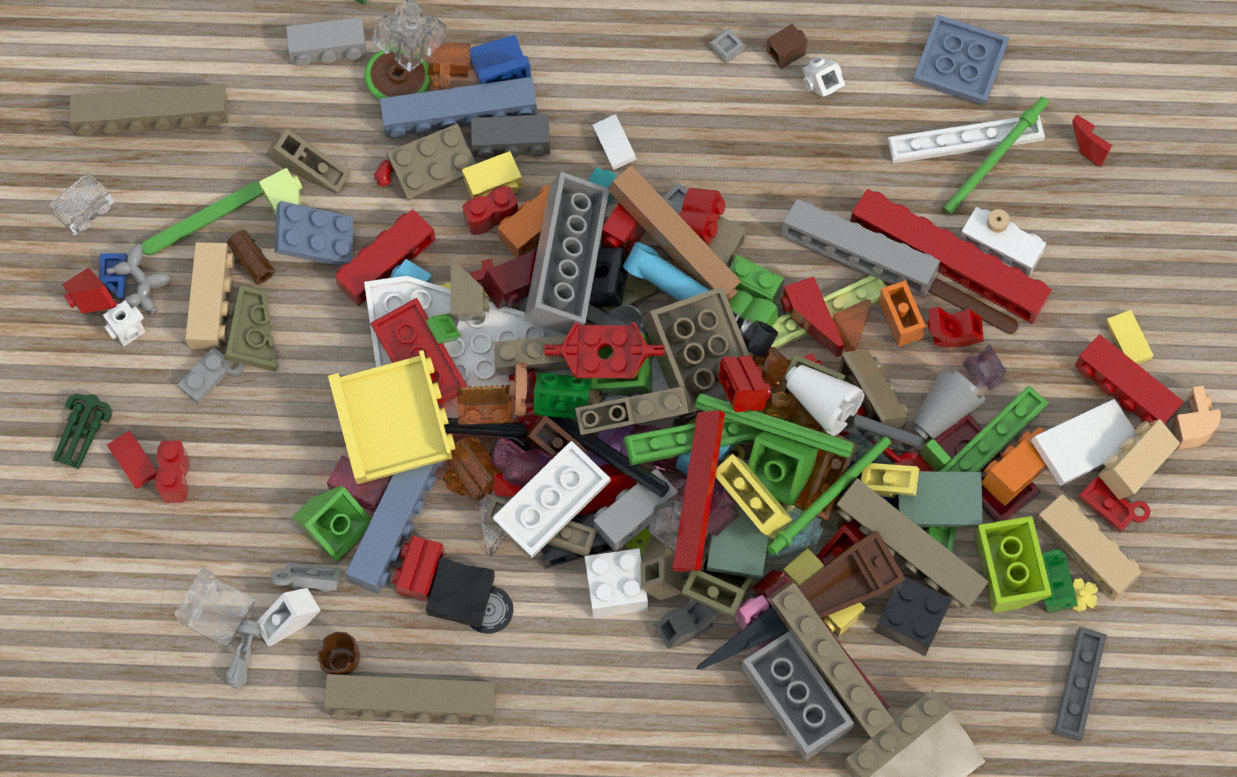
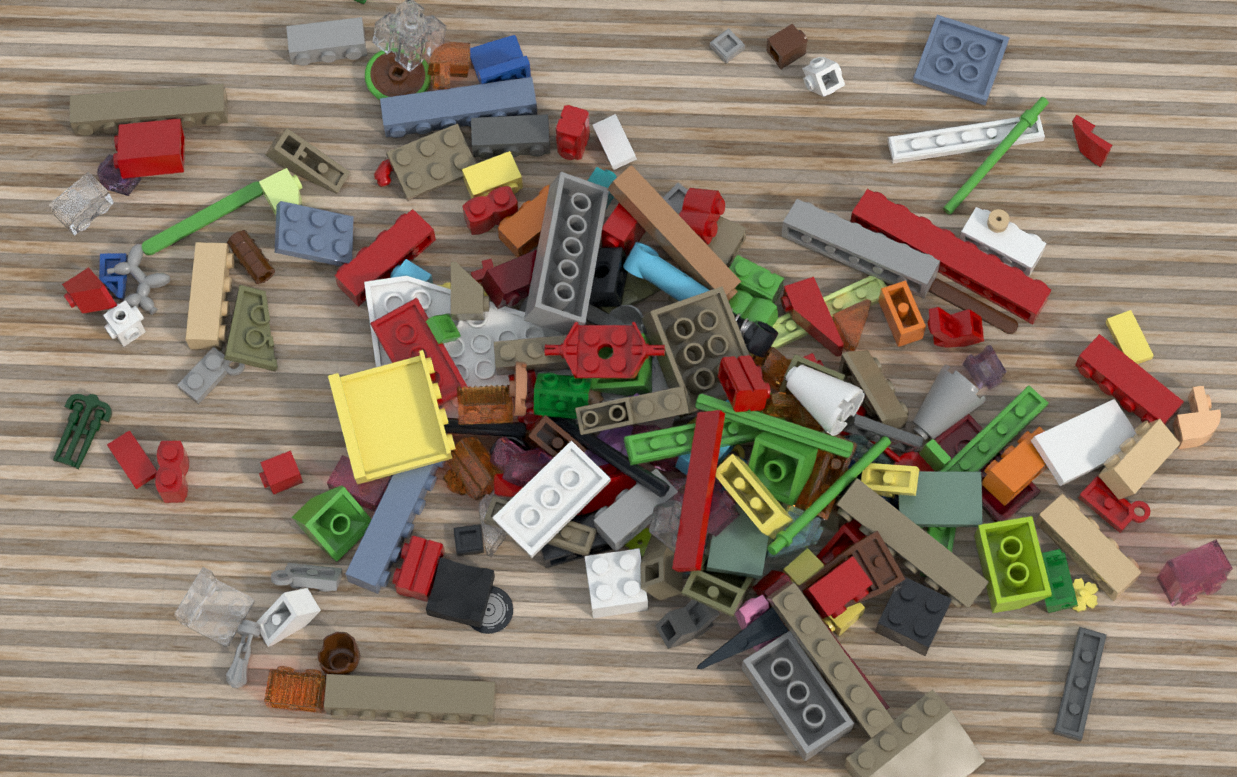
none -> clear purple bracket [97,154,141,196]
none -> red brick [113,119,185,179]
none -> red brick [259,450,304,495]
none -> clear orange brick [264,666,326,713]
none -> black tile [454,524,484,557]
none -> red brick [556,105,590,160]
none -> red brick [803,556,873,619]
none -> clear pink brick [1157,539,1233,607]

